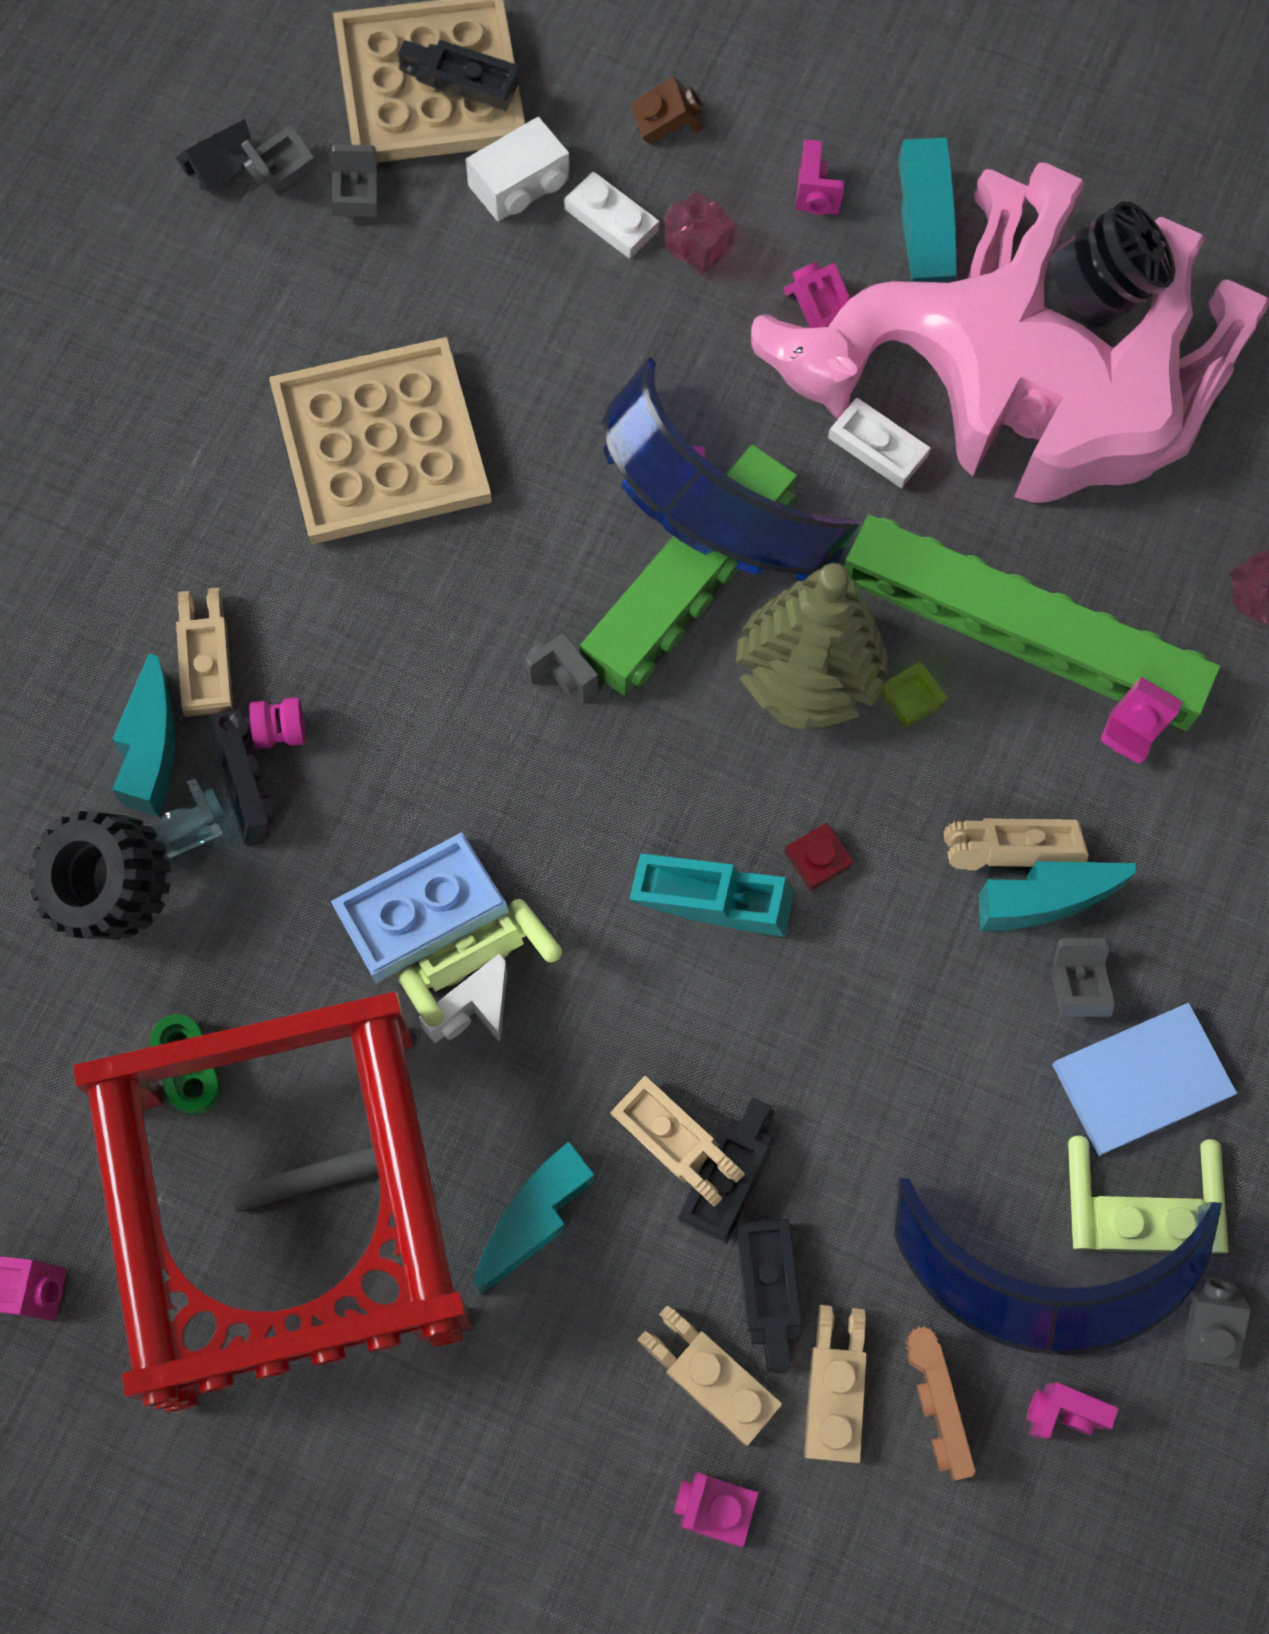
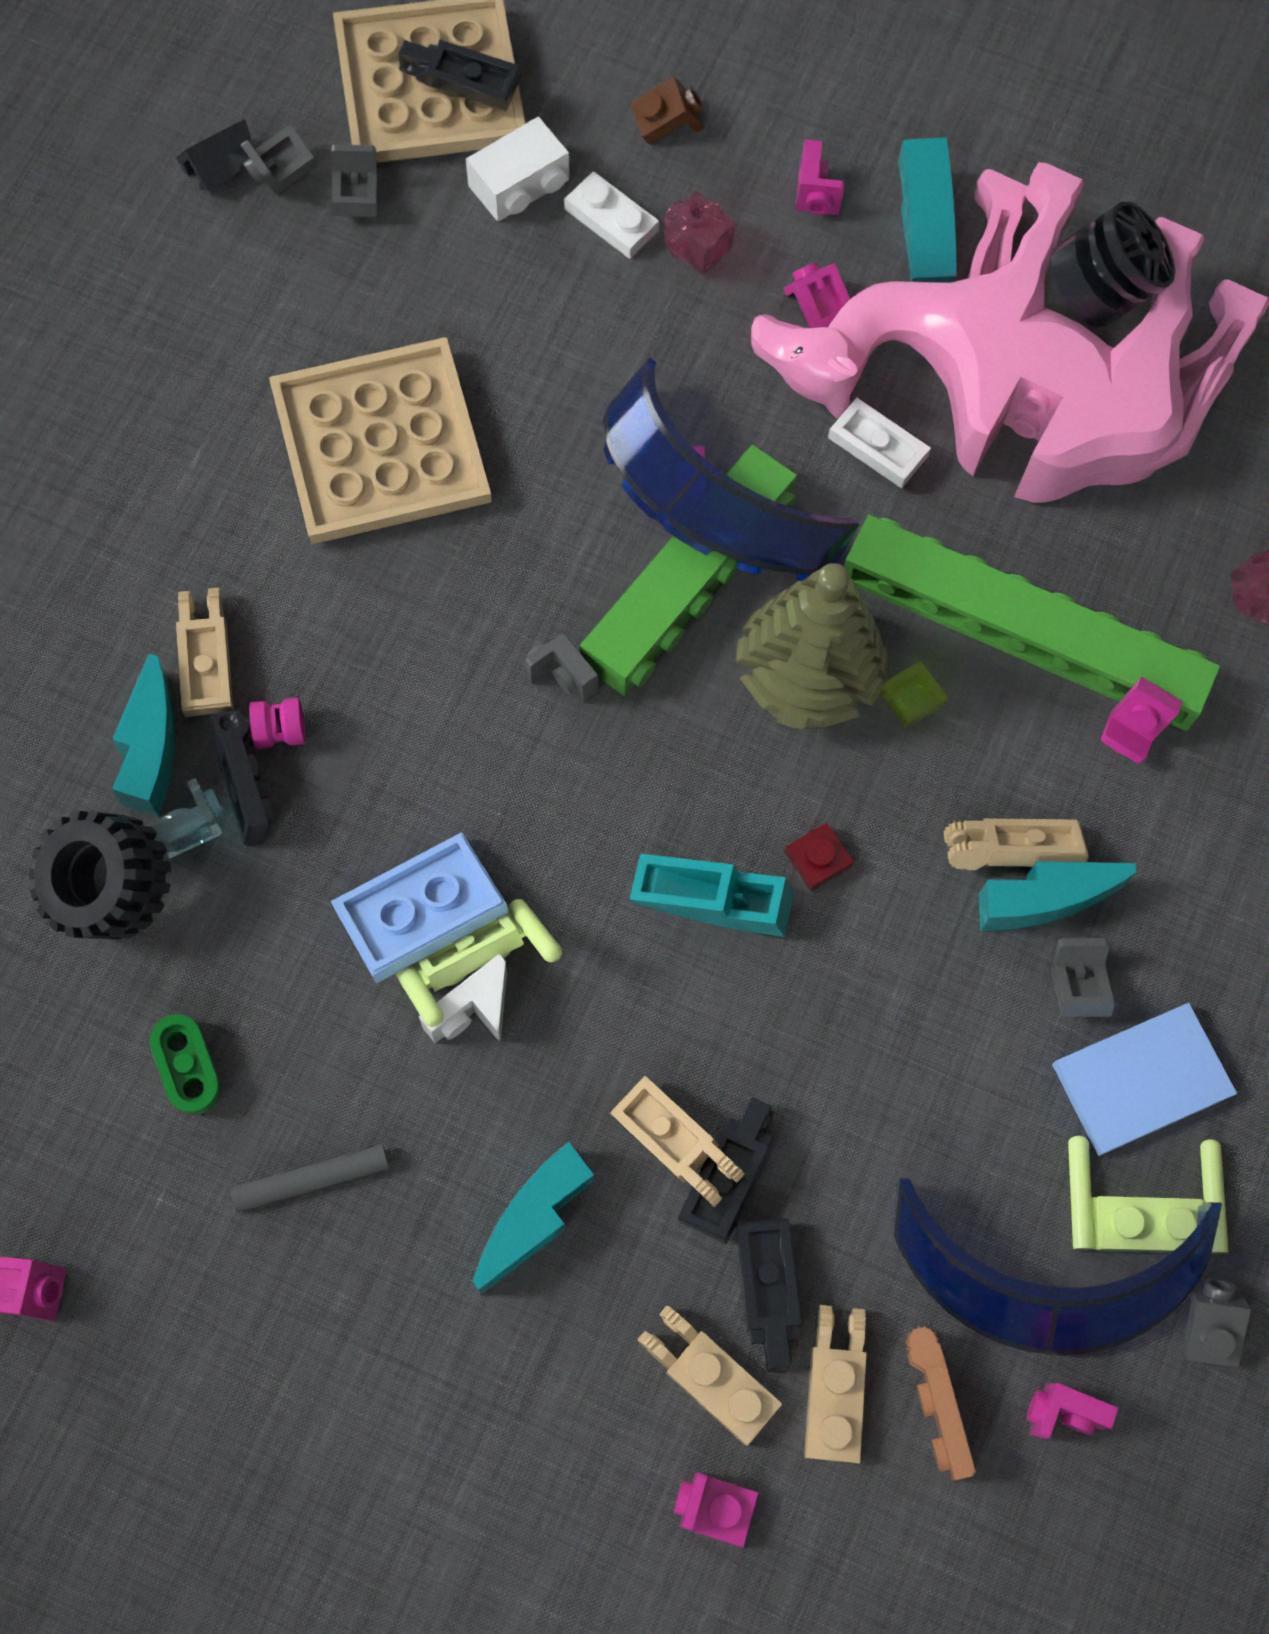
red arch [73,991,473,1413] -> none

